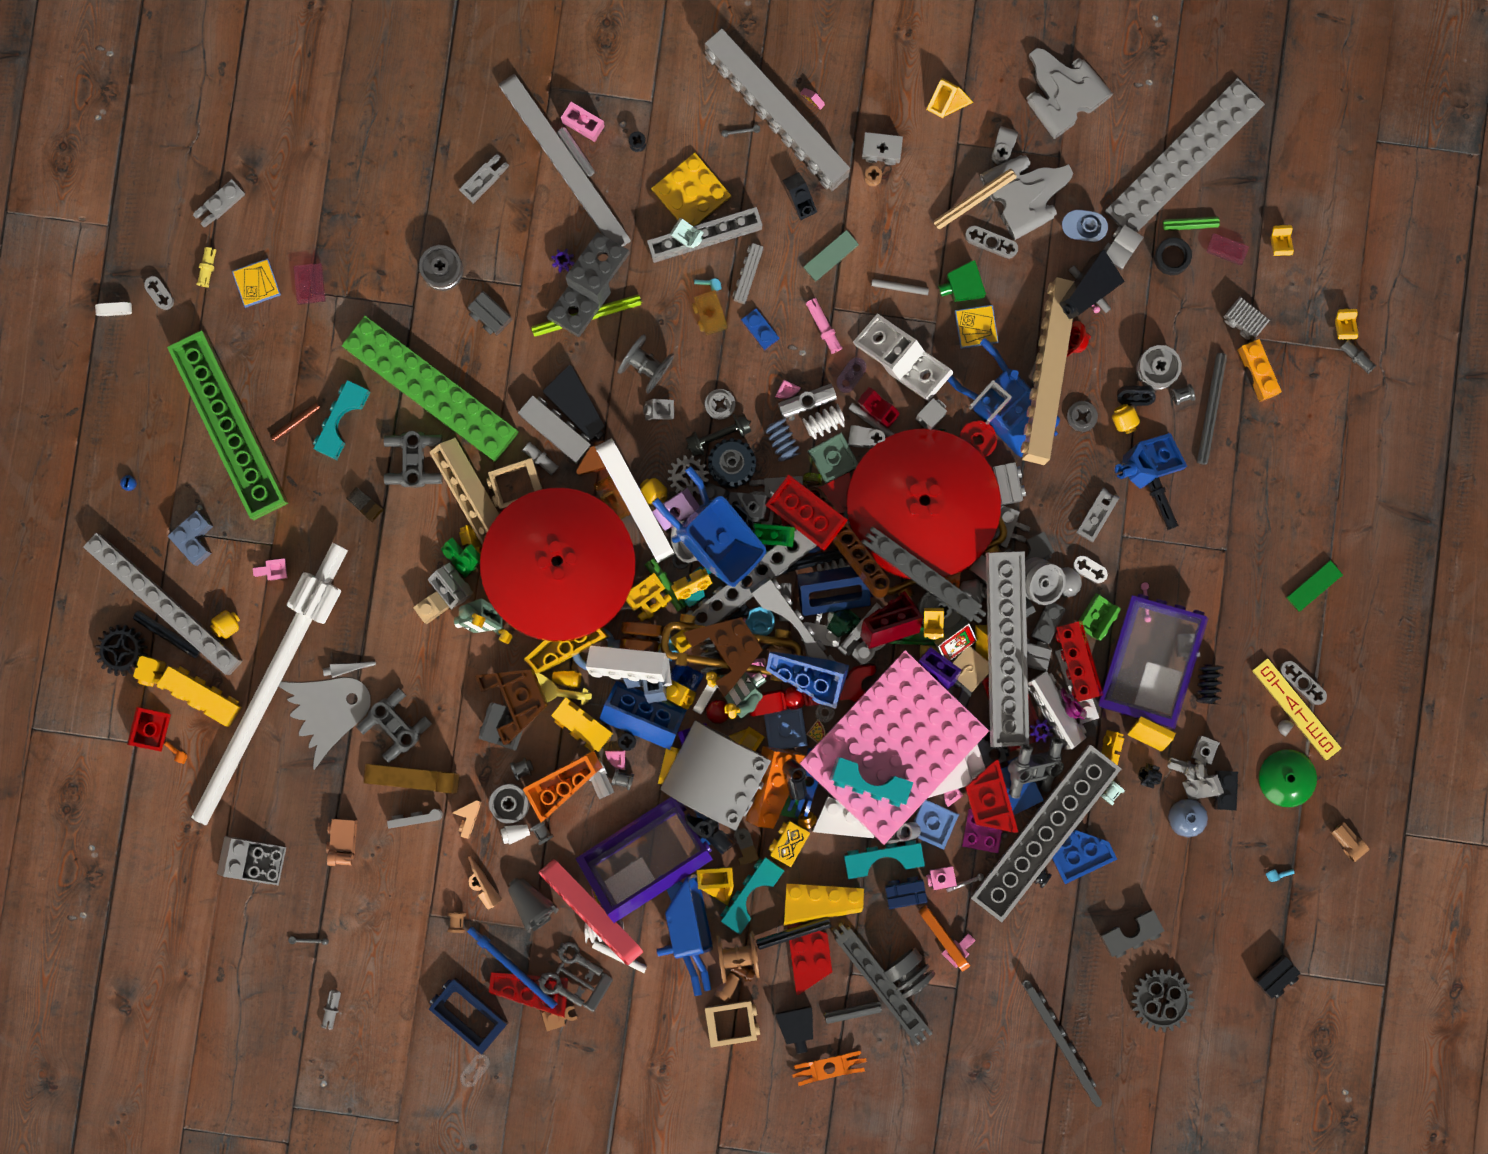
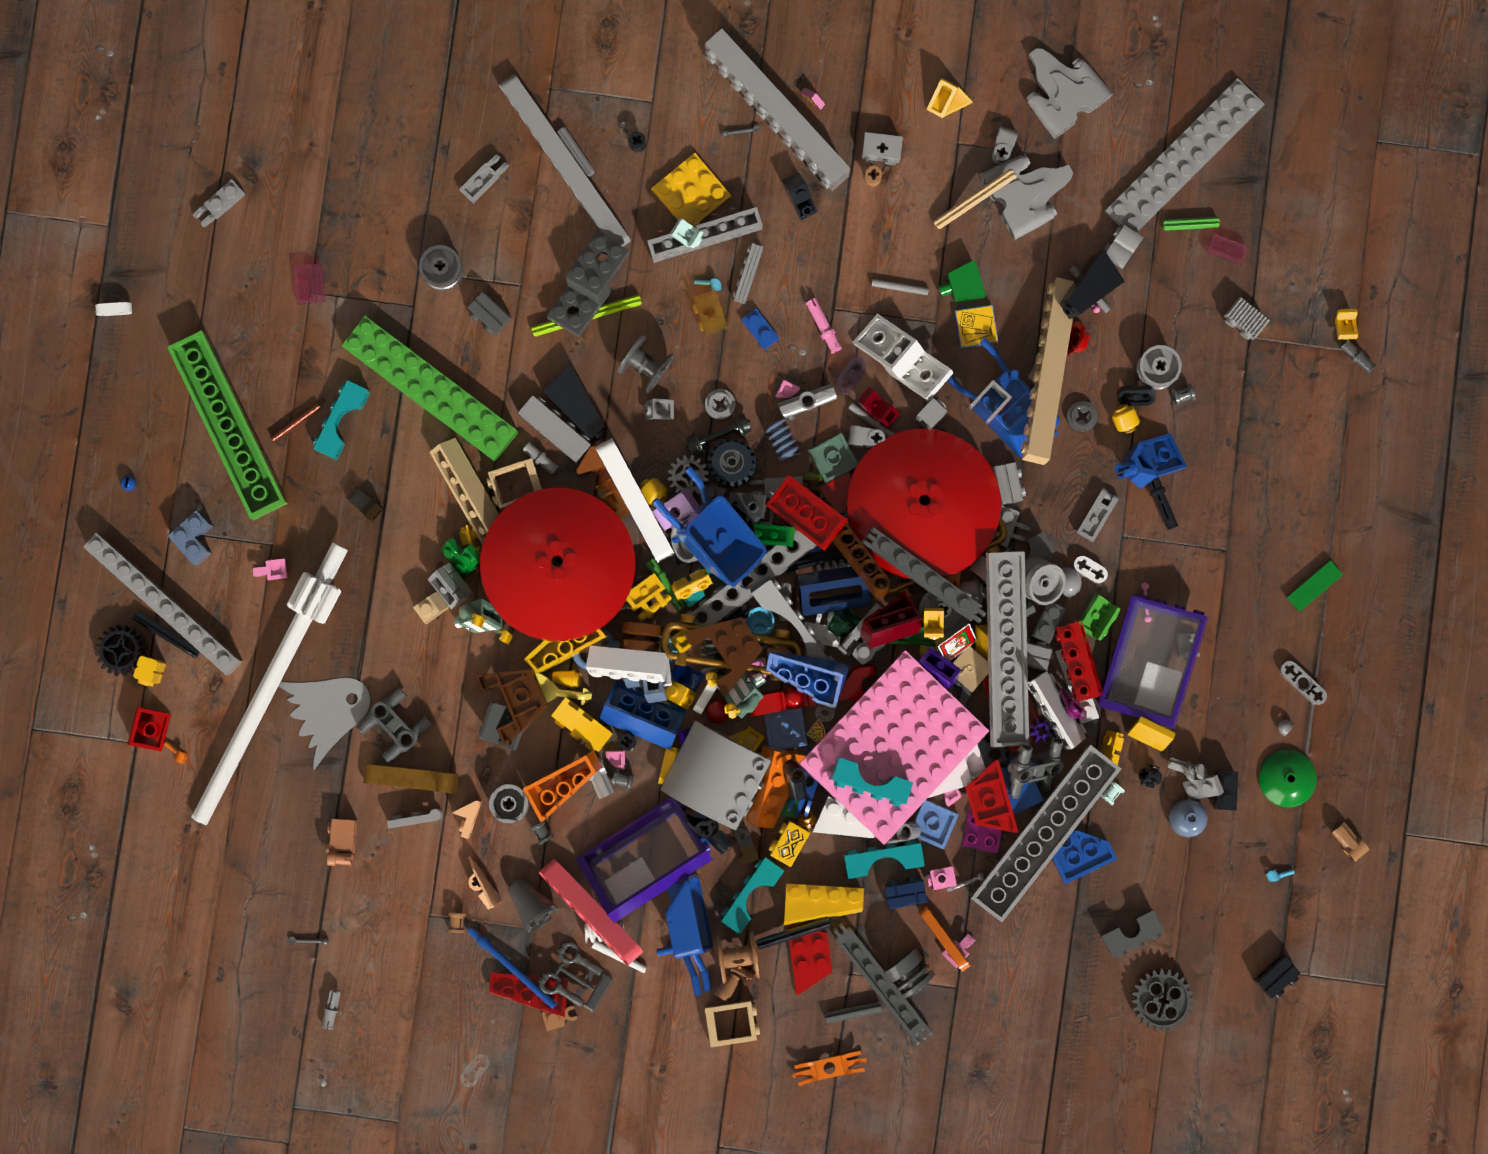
light grey beam [144,276,174,310] -> none
yellow wedge [157,666,242,727] -> none
light yellow pin [197,247,217,287] -> none
yellow head [210,610,240,639] -> none
light grey slope [217,836,286,885] -> none
yellow tile [232,259,281,308] -> none
light grey piece [323,661,376,678] -> none
dark grey piece [384,431,443,488] -> none
dark blue piece [429,978,508,1055] -> none
white cone [500,824,530,845] -> none
dark grey brick [510,758,534,781] -> none
dark purple gear [552,249,575,273] -> none
bright pink brick [561,102,605,142] -> none
yellow slope [697,867,734,906] -> none
black torso [775,1006,813,1054] -> none
white piece [802,403,845,439] -> none
sand green tile [803,230,859,282] -> none
red plate [959,421,997,458] -> none
light grey beam [965,226,1018,259] -> none
dark grey hinge [1022,979,1102,1107] -> none
black bush [1034,869,1052,888] -> none
sand blue piece [1062,210,1108,242] -> none
black tyre [1154,237,1192,275] -> none
light grey brick [1190,736,1220,766] -> none
black piece [1196,664,1224,705] -> none
dark grey axle [1197,353,1227,465] -> none
light orange arch [1238,339,1282,402] -> none
light yellow tile [1252,658,1341,760] -> none
yellow bracket [1270,225,1294,256] -> none

